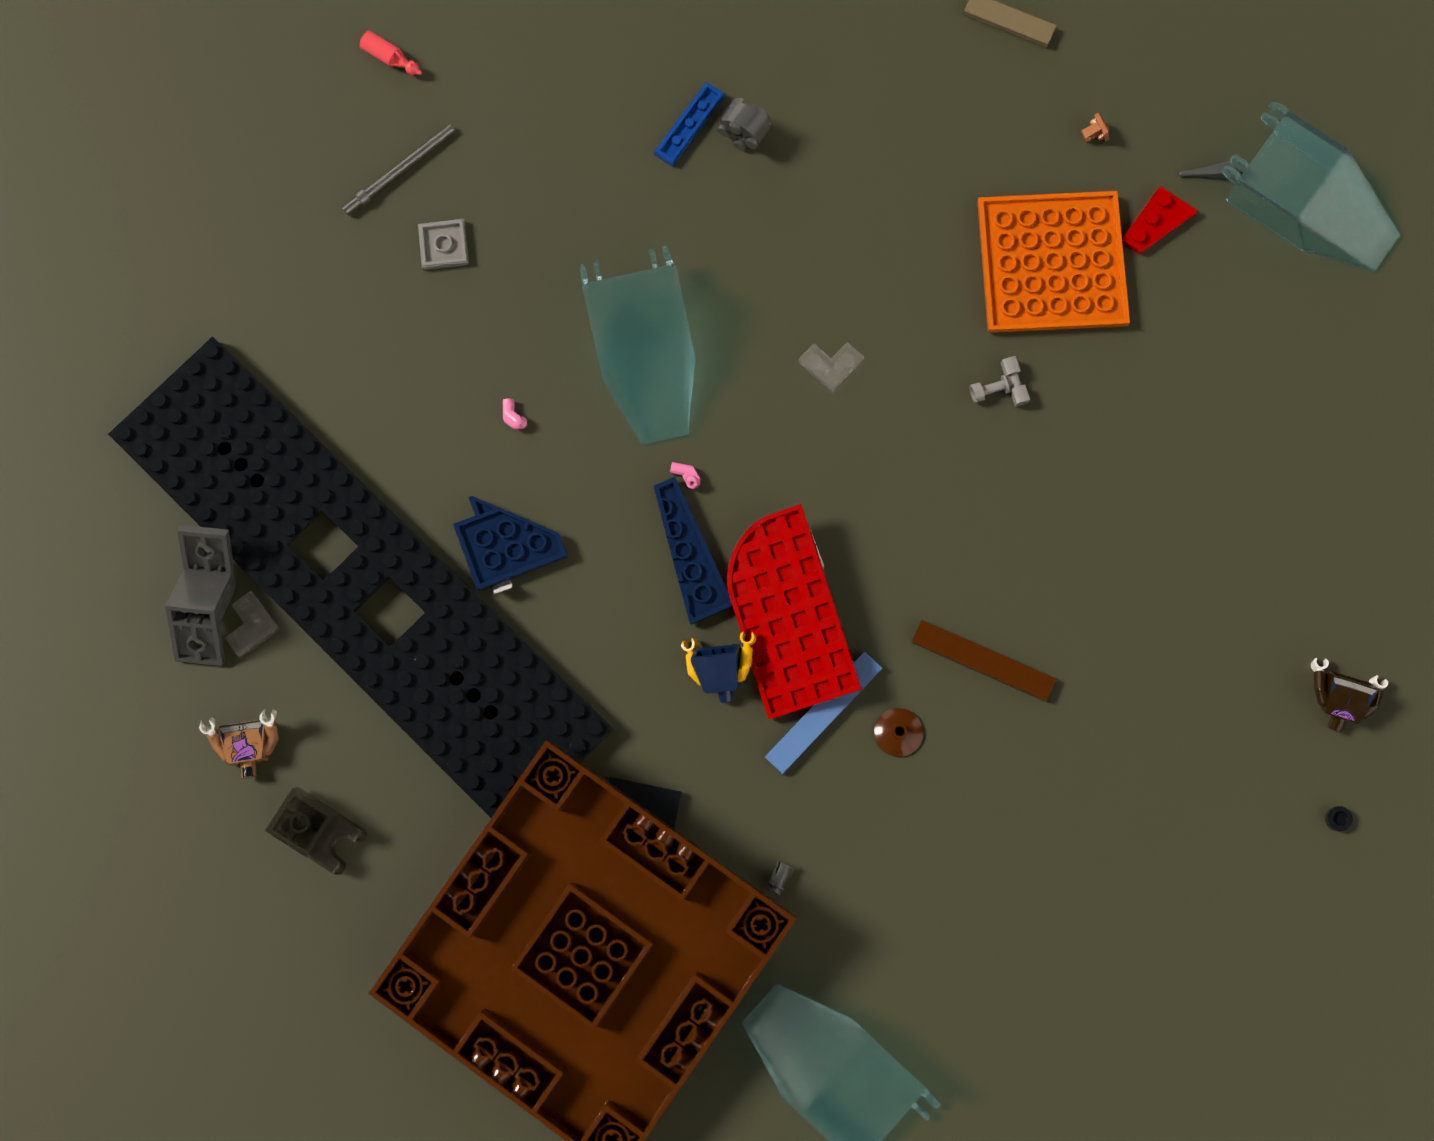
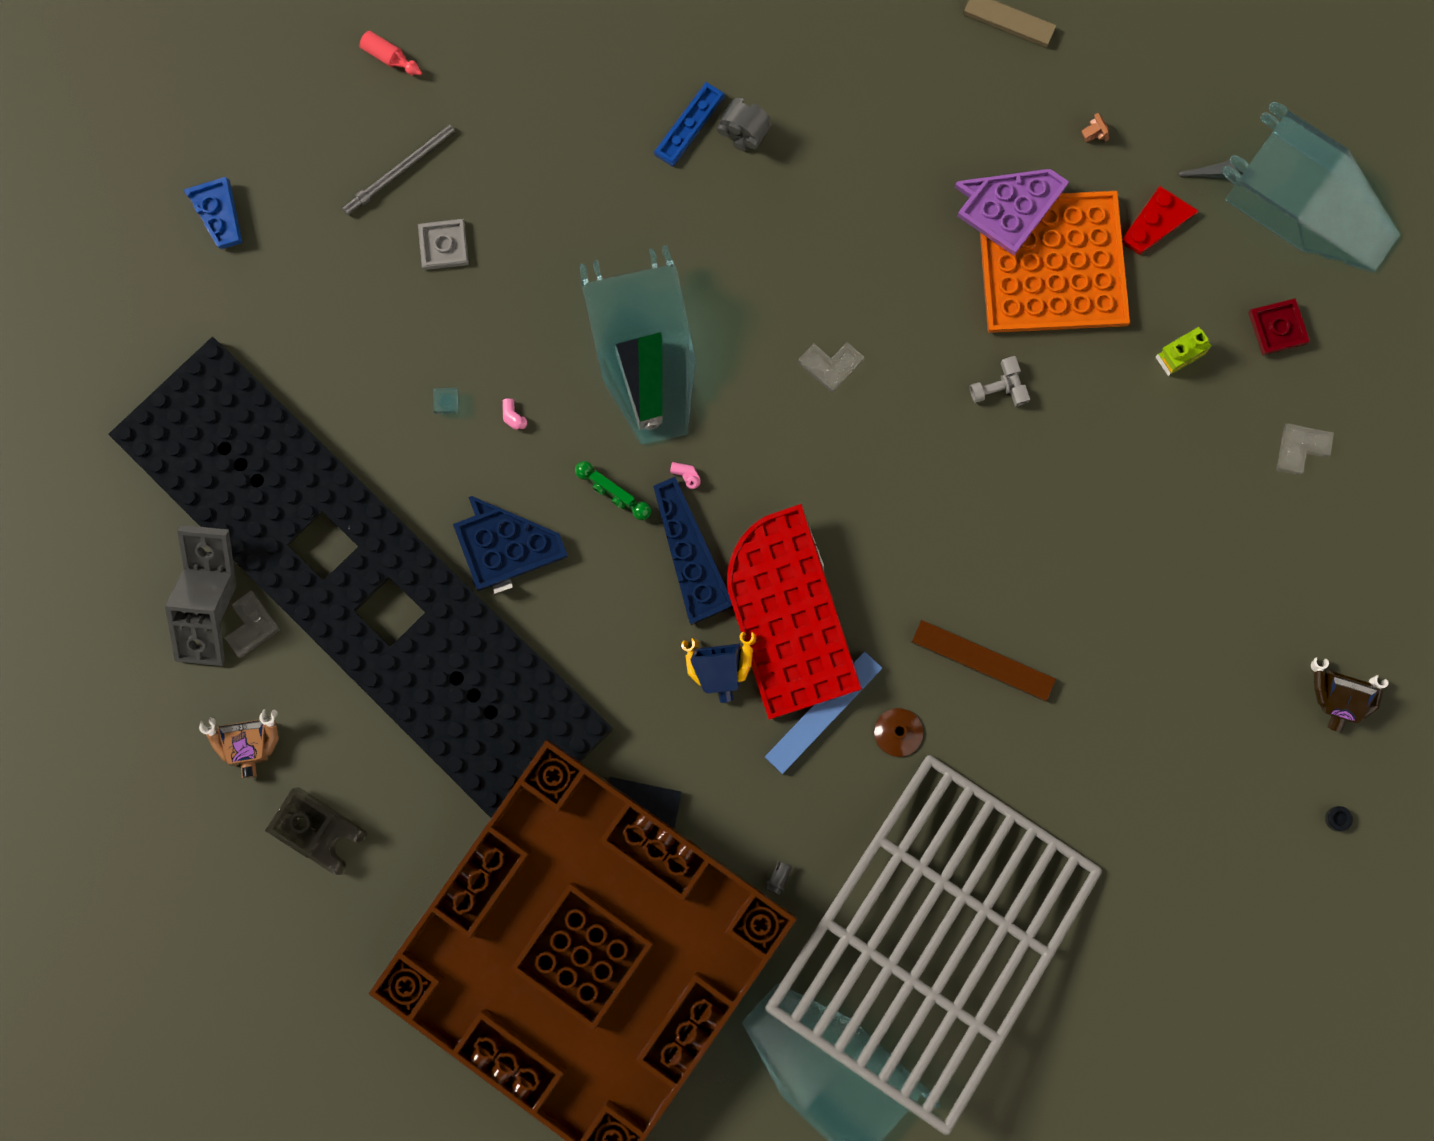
none -> blue wing [184,177,243,249]
none -> clear light blue plate [433,388,459,414]
none -> green plate [575,461,651,521]
none -> slope [615,332,663,430]
none -> light grey bar [766,755,1102,1135]
none -> medium lavender wing [954,169,1069,256]
none -> lime hips [1156,327,1212,376]
none -> dark red plate [1248,298,1310,356]
none -> clear plate [1277,423,1334,475]

